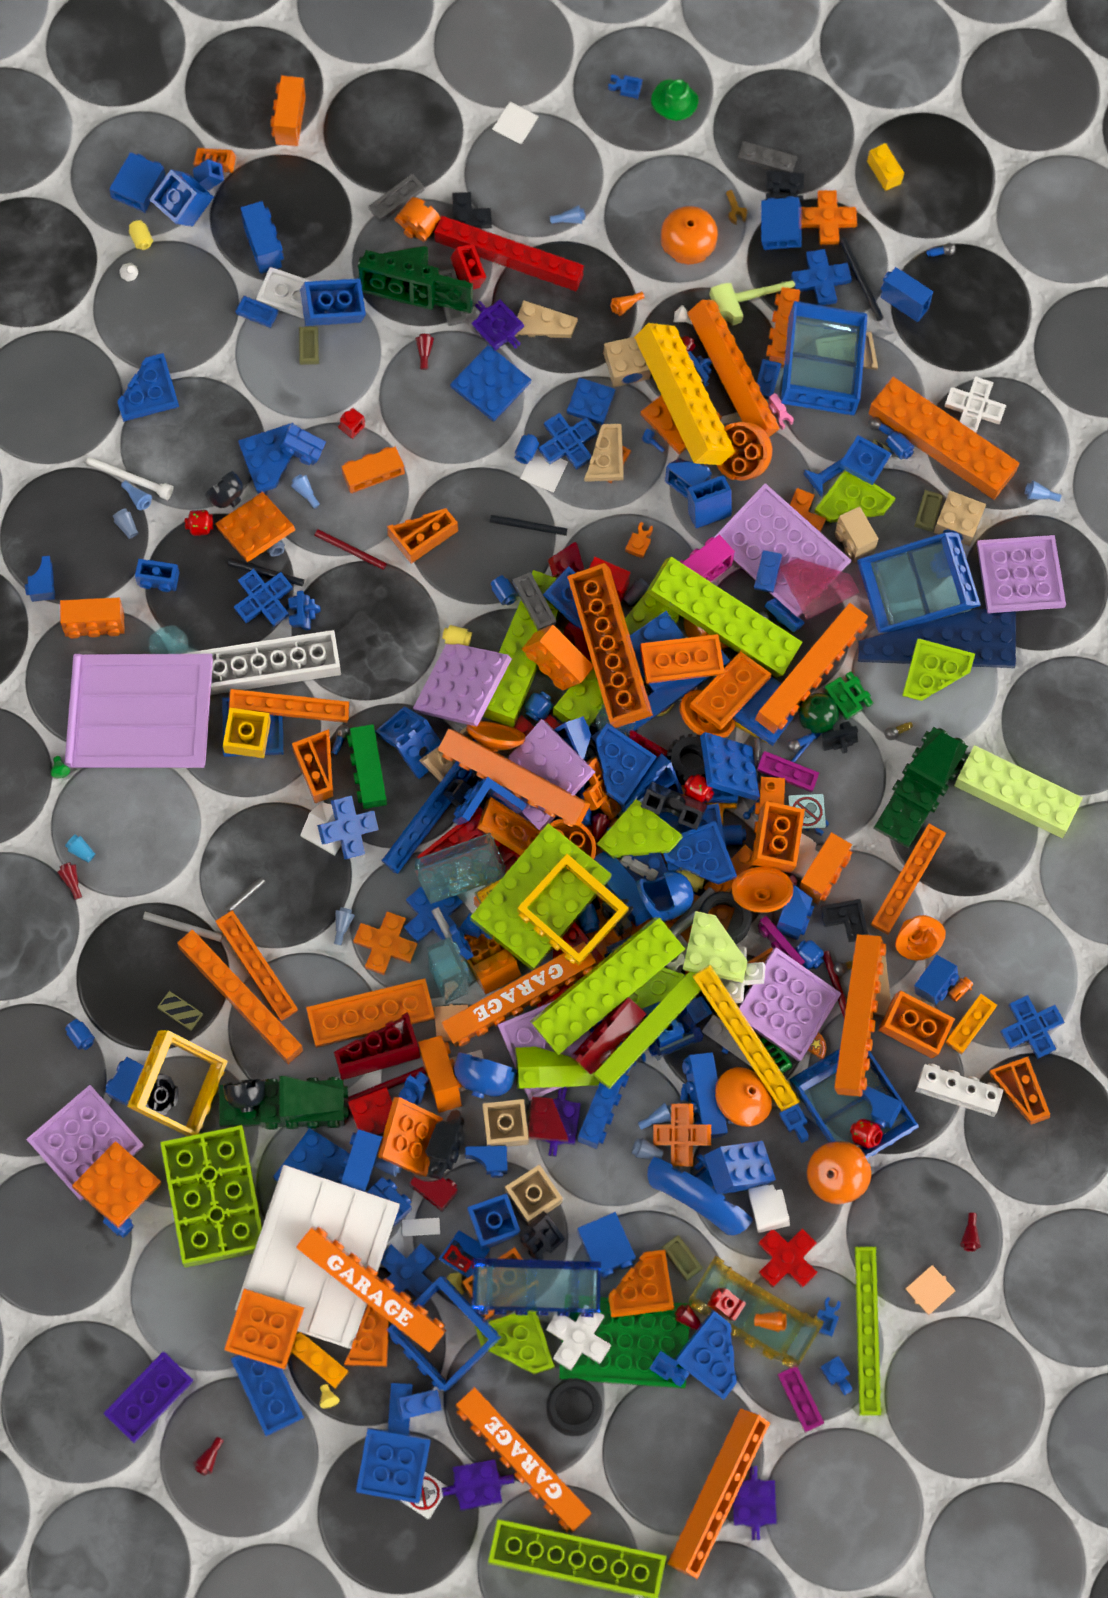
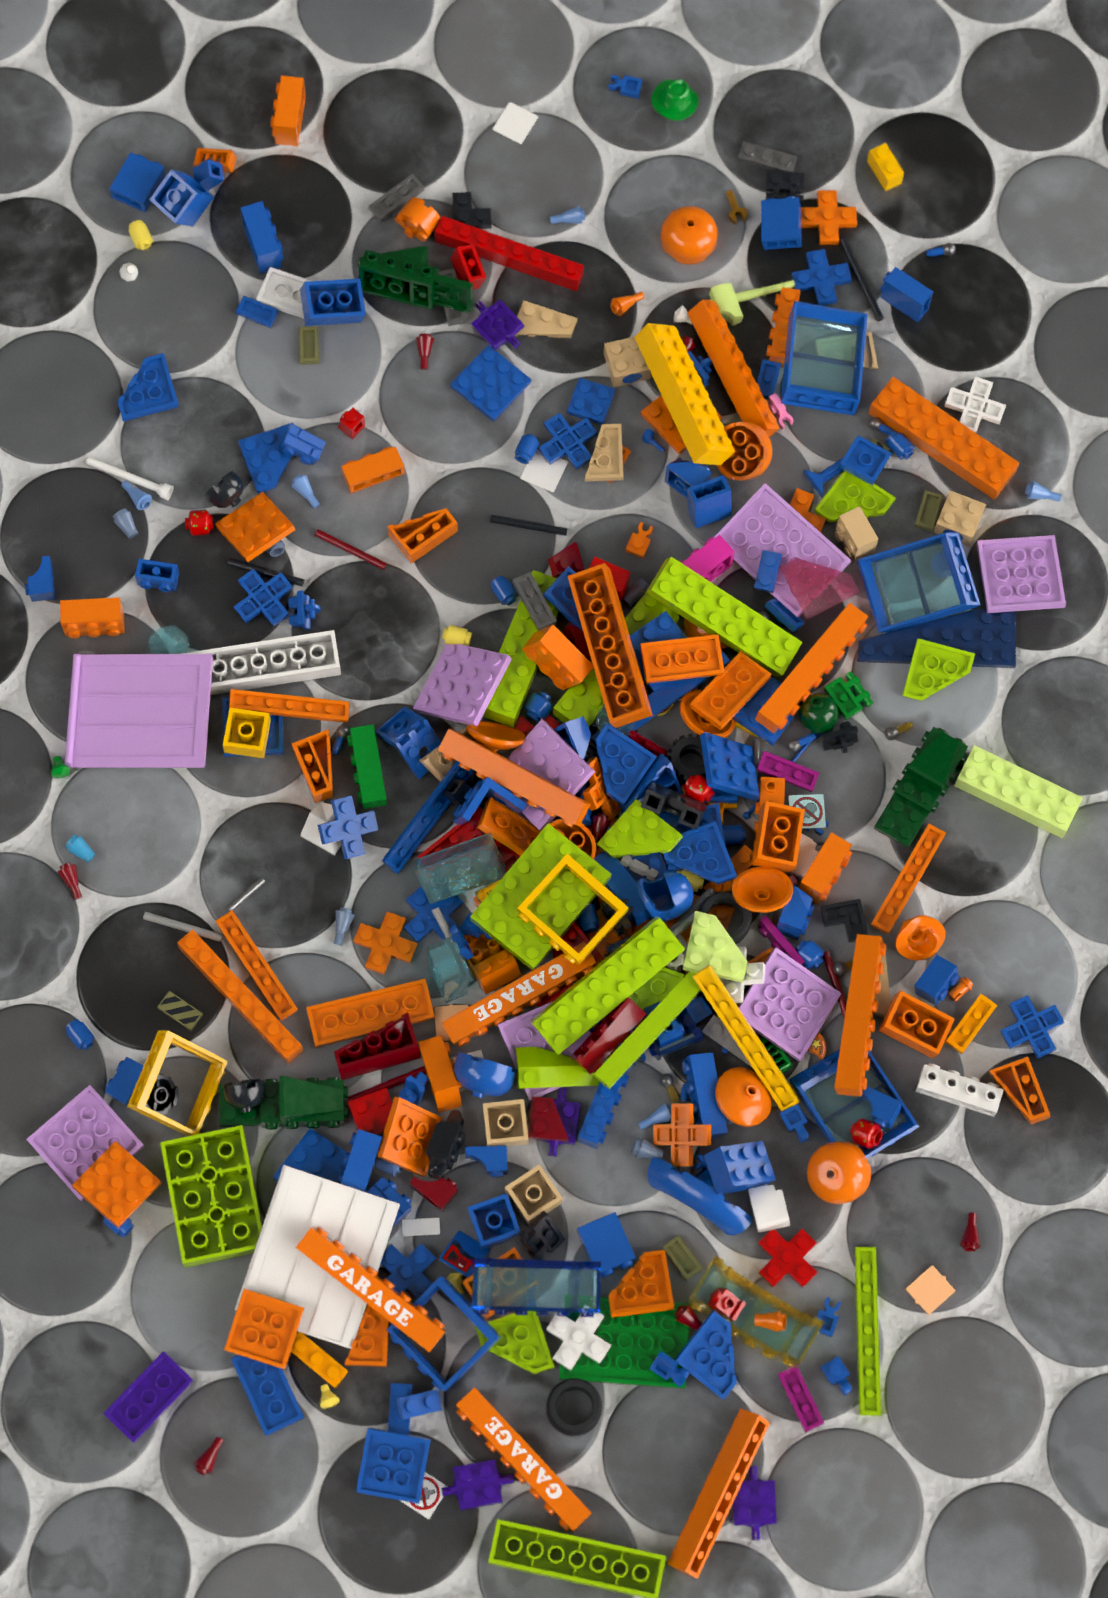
none -> piece [660,1073,679,1104]

